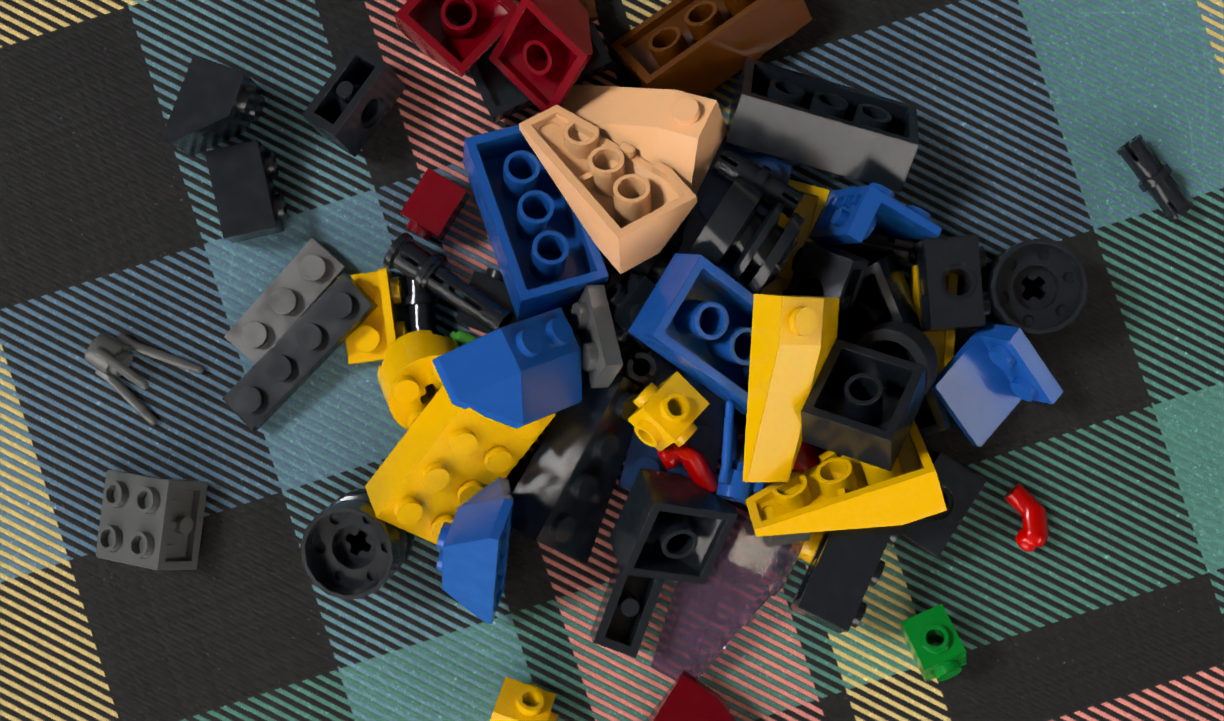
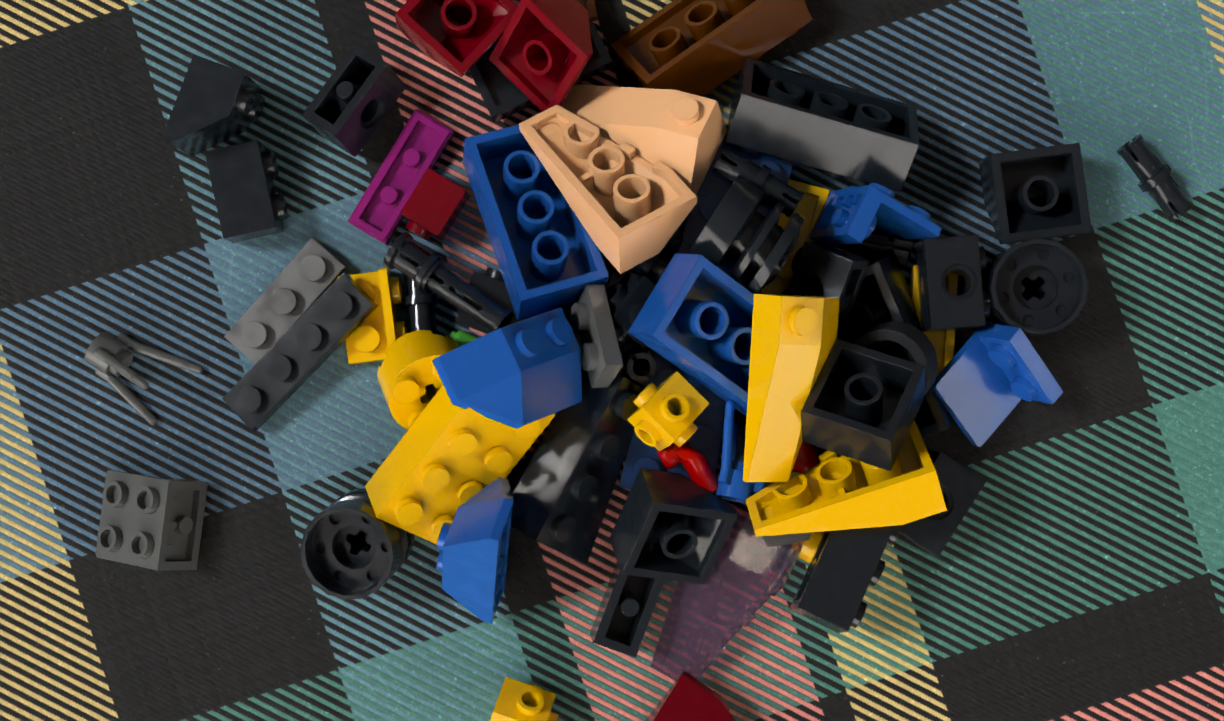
green brick [901,604,966,682] -> none
red arm [1004,483,1048,552] -> none
none -> magenta tile [347,109,455,245]
none -> black slope [979,143,1092,245]

